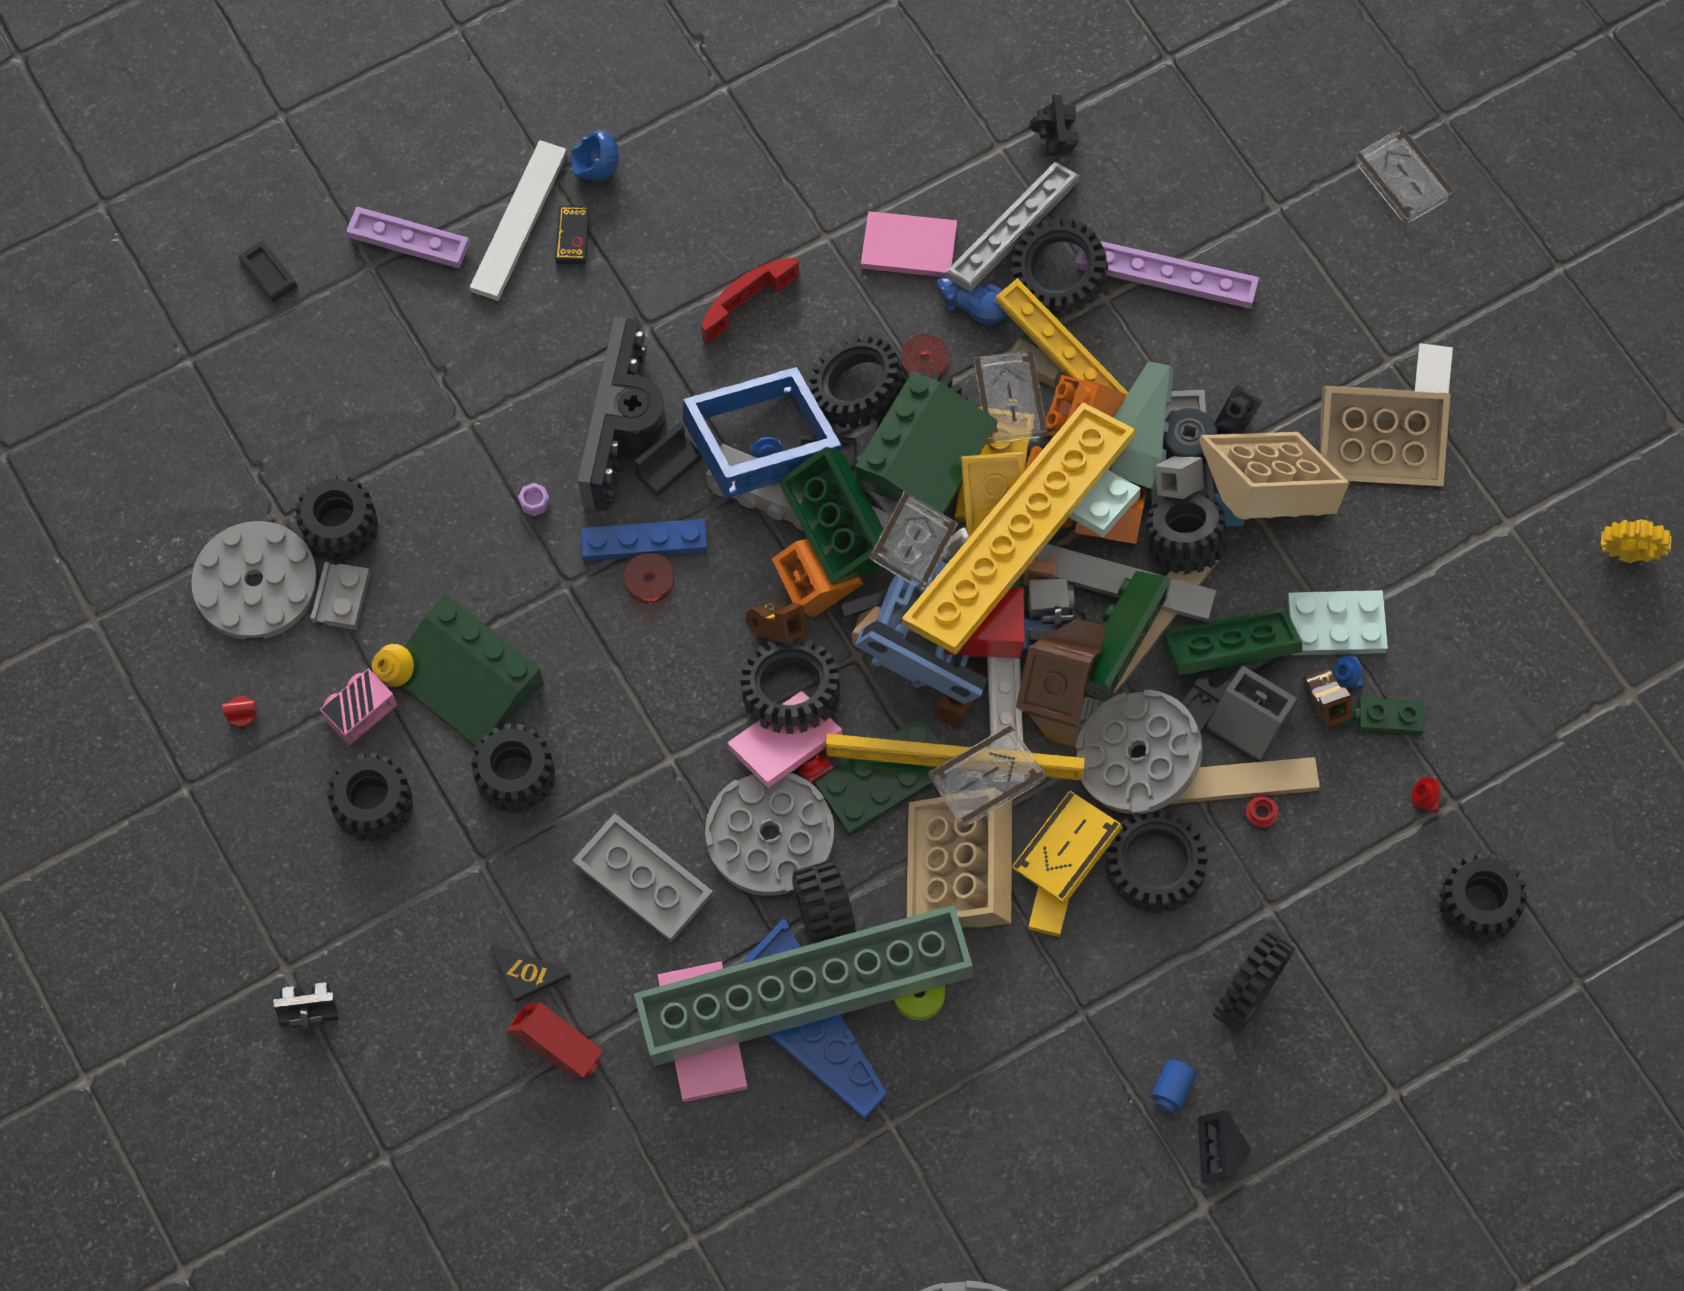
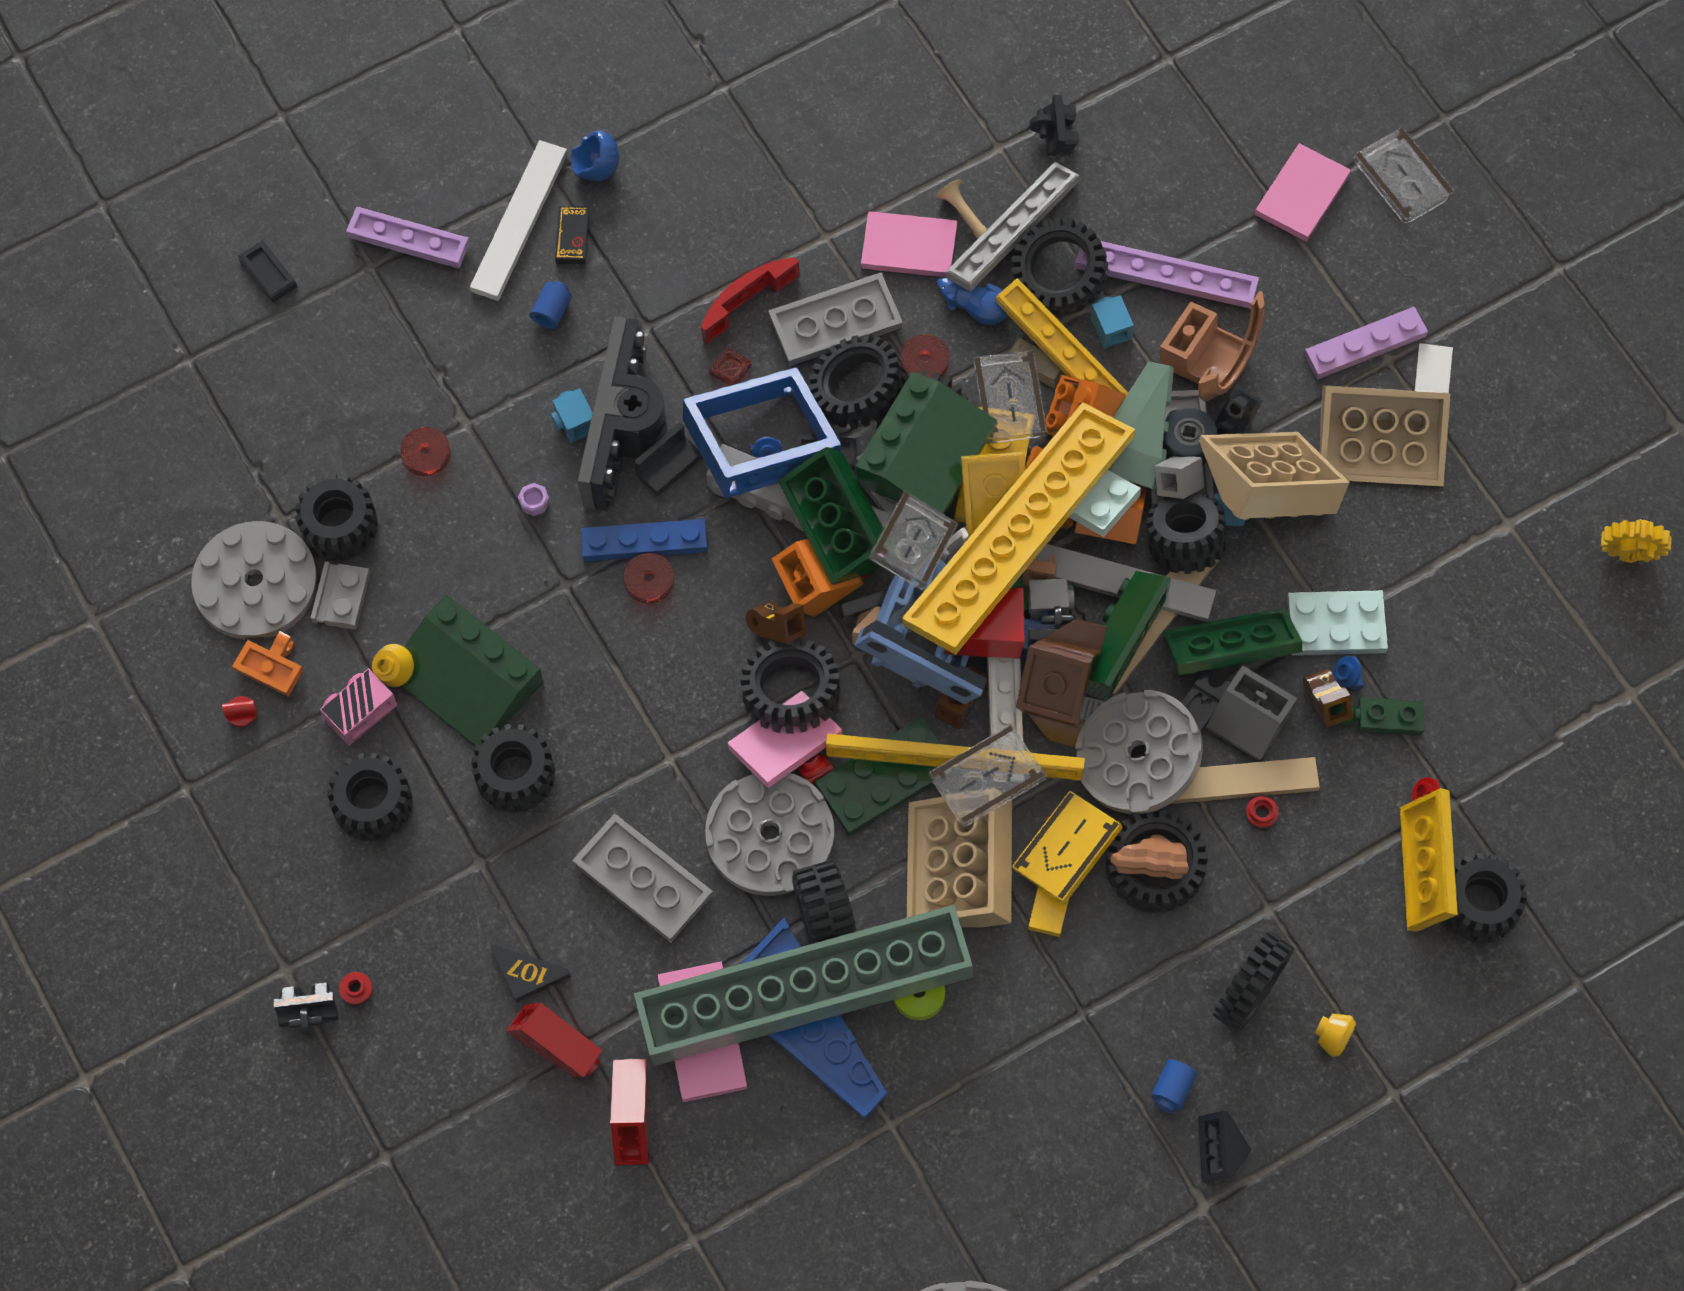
none -> orange plate [232,632,304,697]
none -> red plate [339,972,373,1005]
none -> clear red piece [400,427,451,476]
none -> blue brick [529,281,572,329]
none -> dark azure brick [551,388,593,443]
none -> slope [610,1059,649,1165]
none -> clear red tile [709,347,752,386]
none -> light grey plate [768,273,903,367]
none -> tan piece [936,179,988,239]
none -> dark azure brick [1091,295,1134,349]
none -> nougat rock [1110,835,1189,879]
none -> nougat piece [1160,291,1265,402]
none -> bright pink tile [1255,143,1351,242]
none -> lavender plate [1304,307,1428,380]
none -> yellow cone [1314,1013,1356,1057]
none -> yellow tile [1400,788,1458,932]

